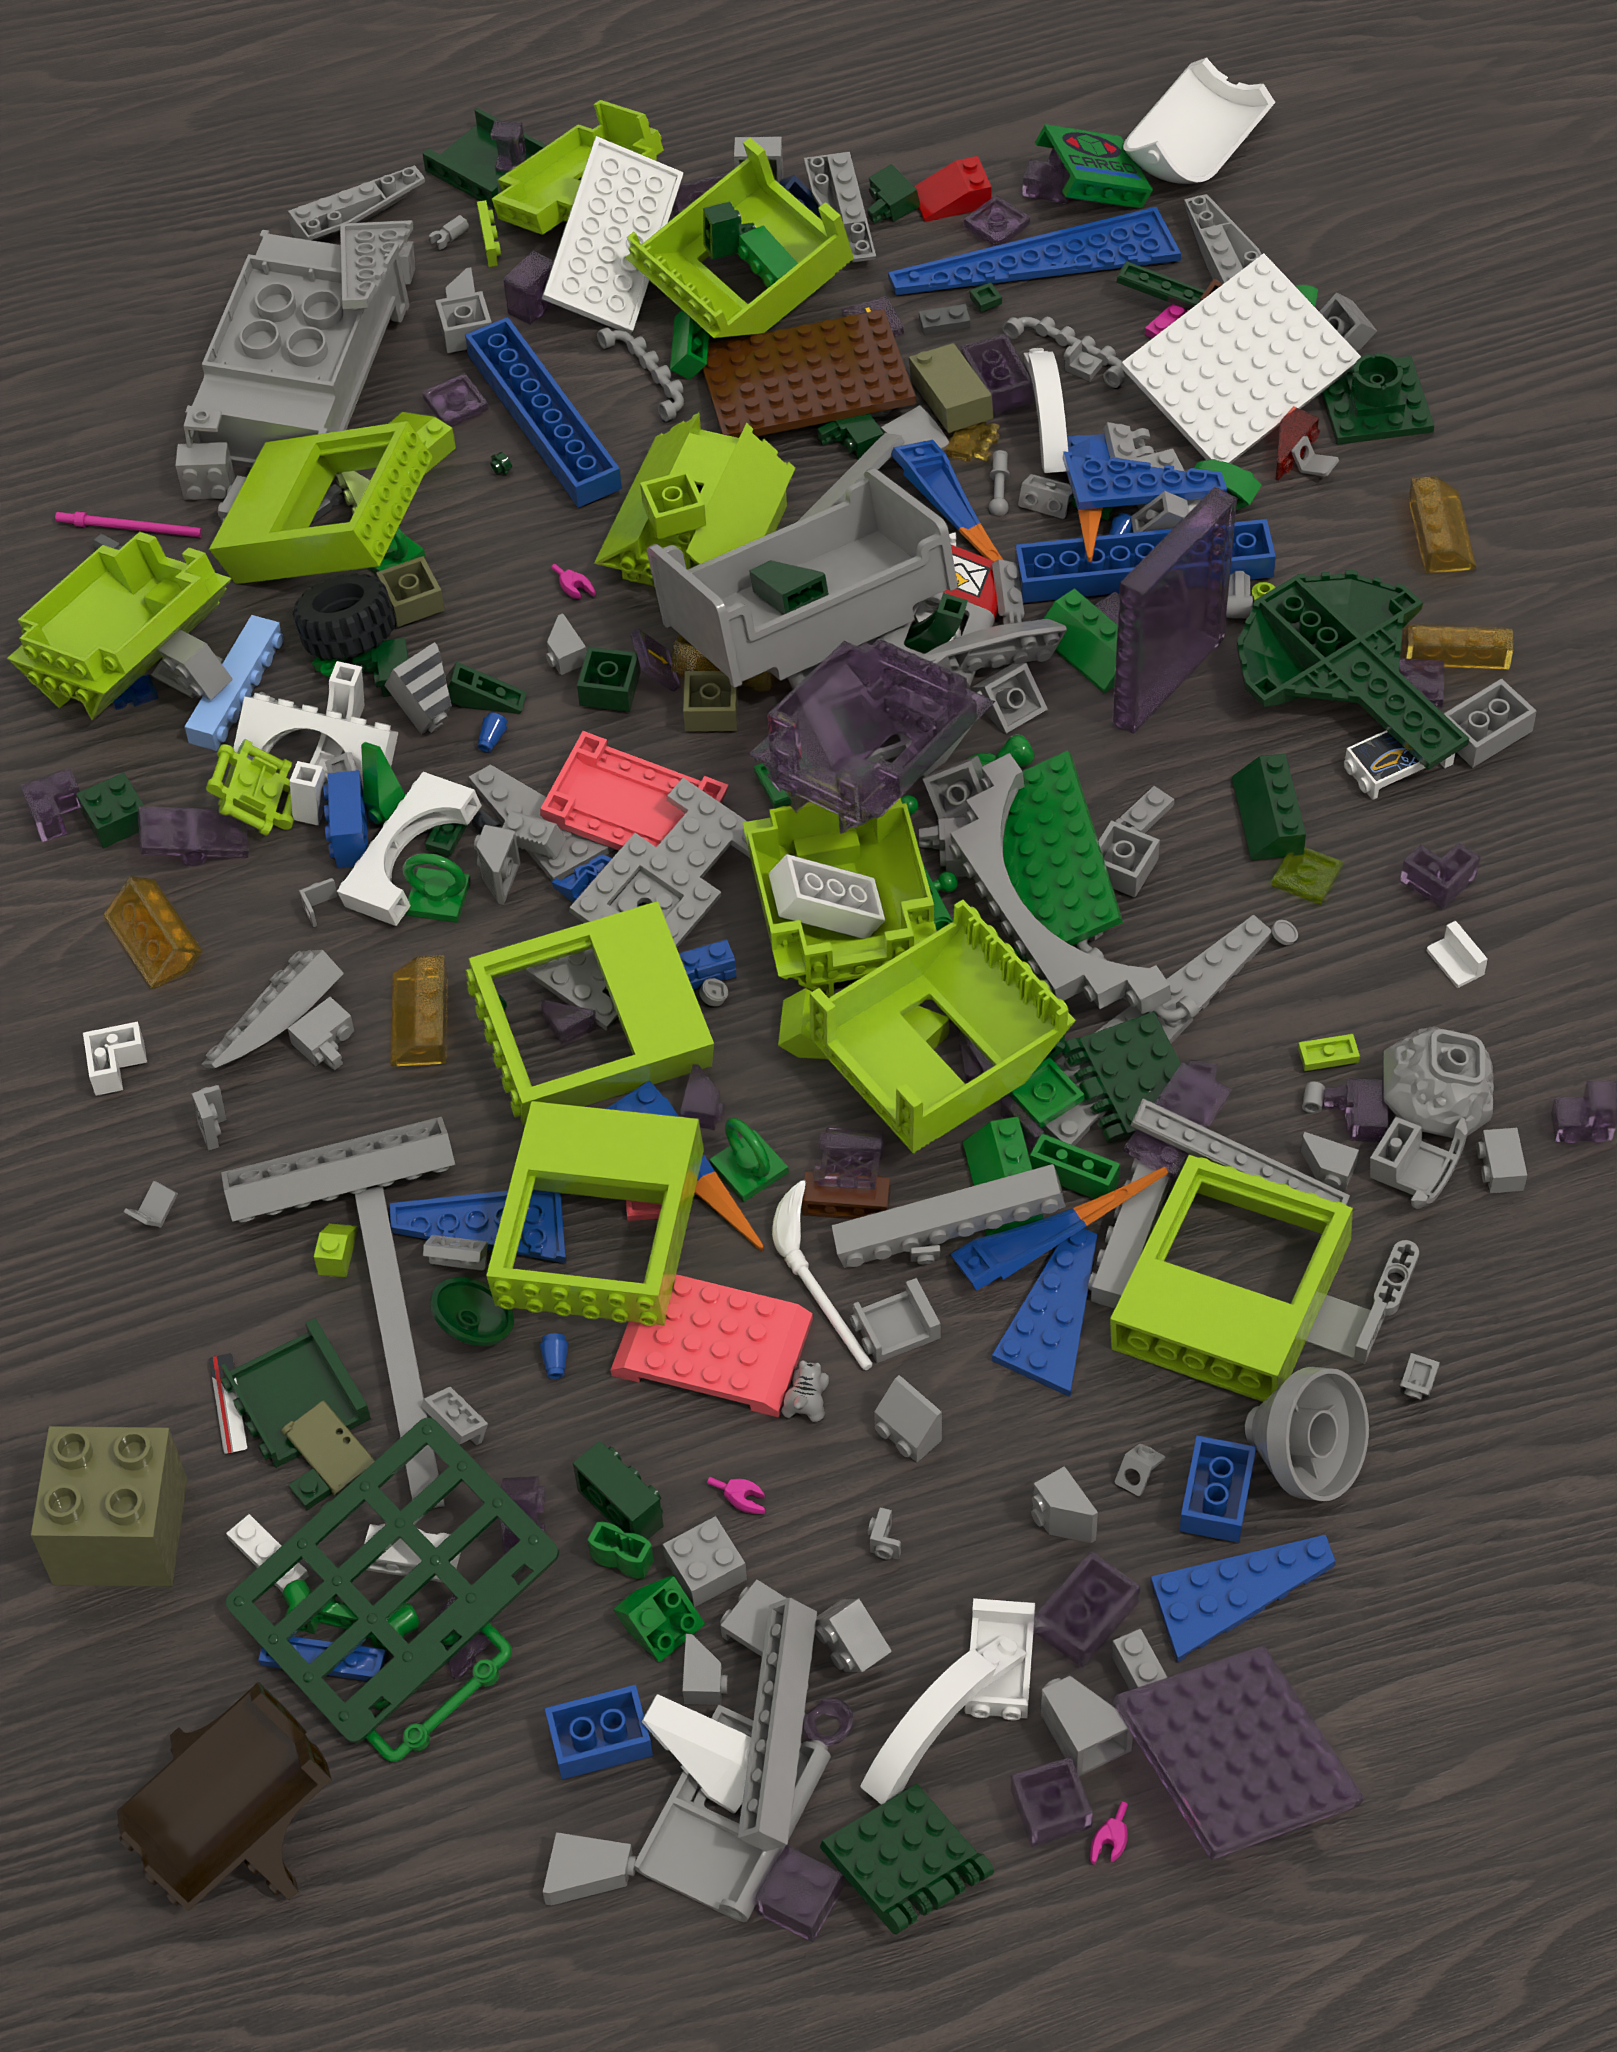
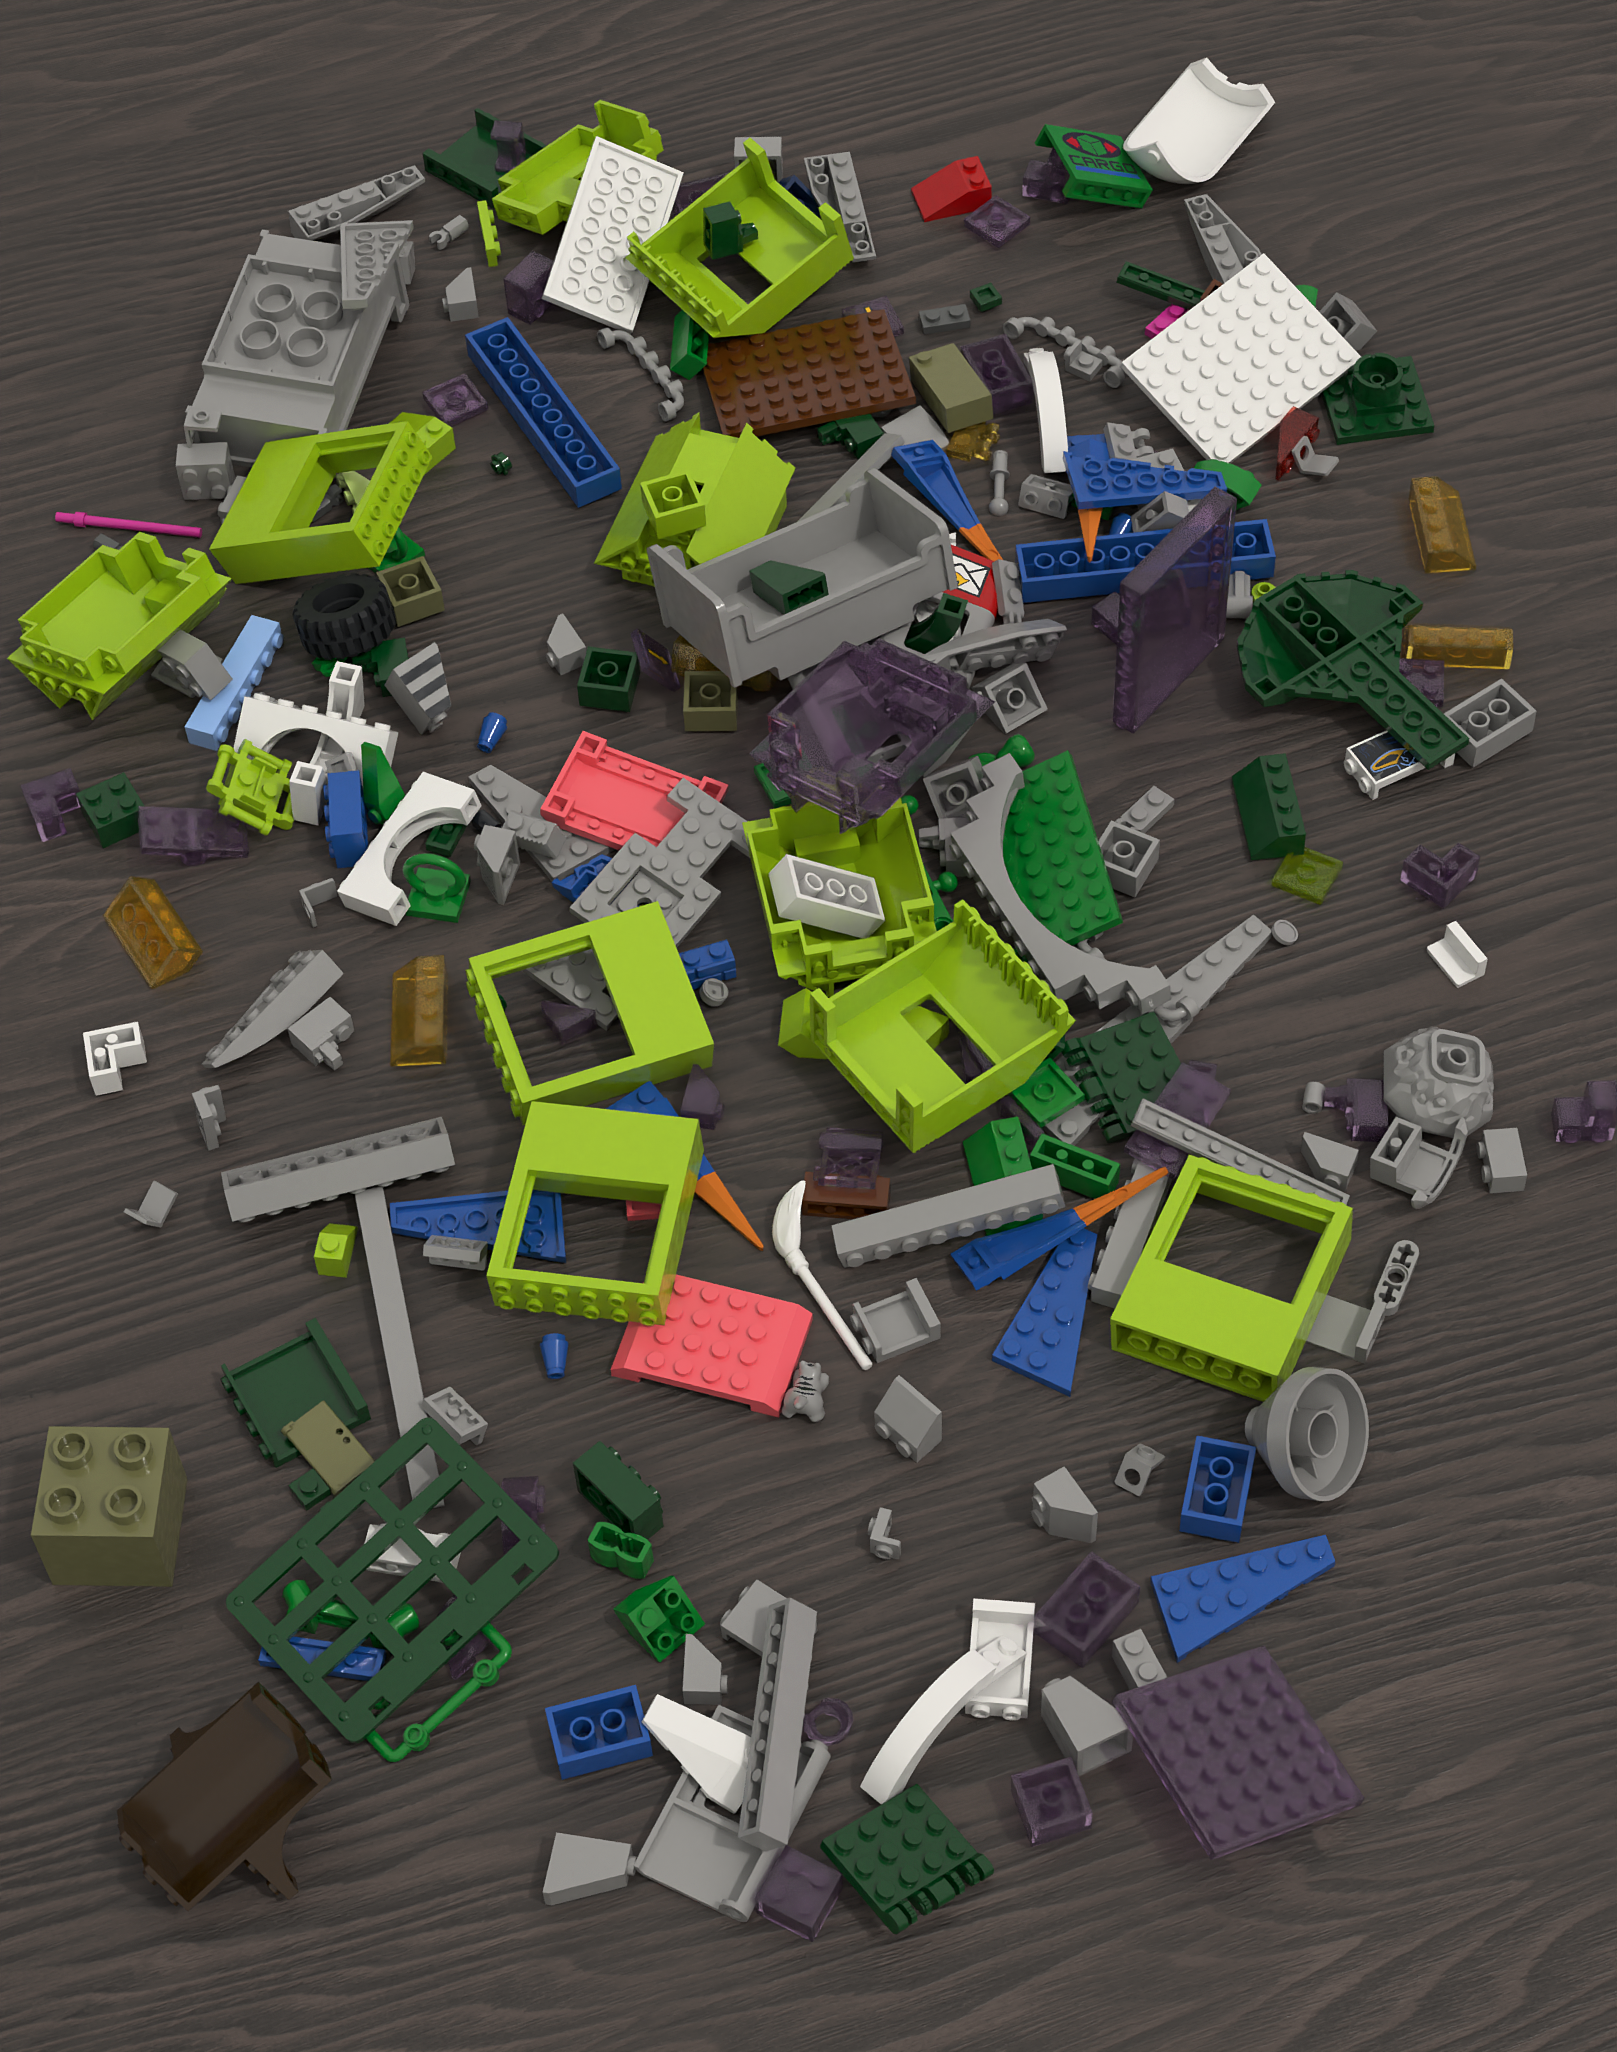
clear blue plate [113,674,159,710] -> none
sticker [209,1353,247,1454] -> none
white plate [226,1514,309,1592] -> none
dark green dish [430,1277,514,1346] -> none
light grey slope [435,291,492,353] -> none
dark green slope [445,662,527,714] -> none
dark pink hand [551,564,596,599] -> none
light grey brick [663,1516,747,1607] -> none
dark pink hand [707,1477,765,1514] -> none
green tile [709,1118,789,1203] -> none
green brick [738,225,798,288] -> none
light grey brick [815,1598,892,1672] -> none
dark green hinge [867,164,920,224] -> none
blue wing [888,207,1181,295] -> none
light grey bracket [910,1244,940,1264] -> none
green slope [1044,588,1144,693] -> none
dark pink hand [1090,1801,1128,1865] -> none
lime plate [1298,1034,1360,1071] -> none
light grey bracket [1400,1353,1440,1400] -> none

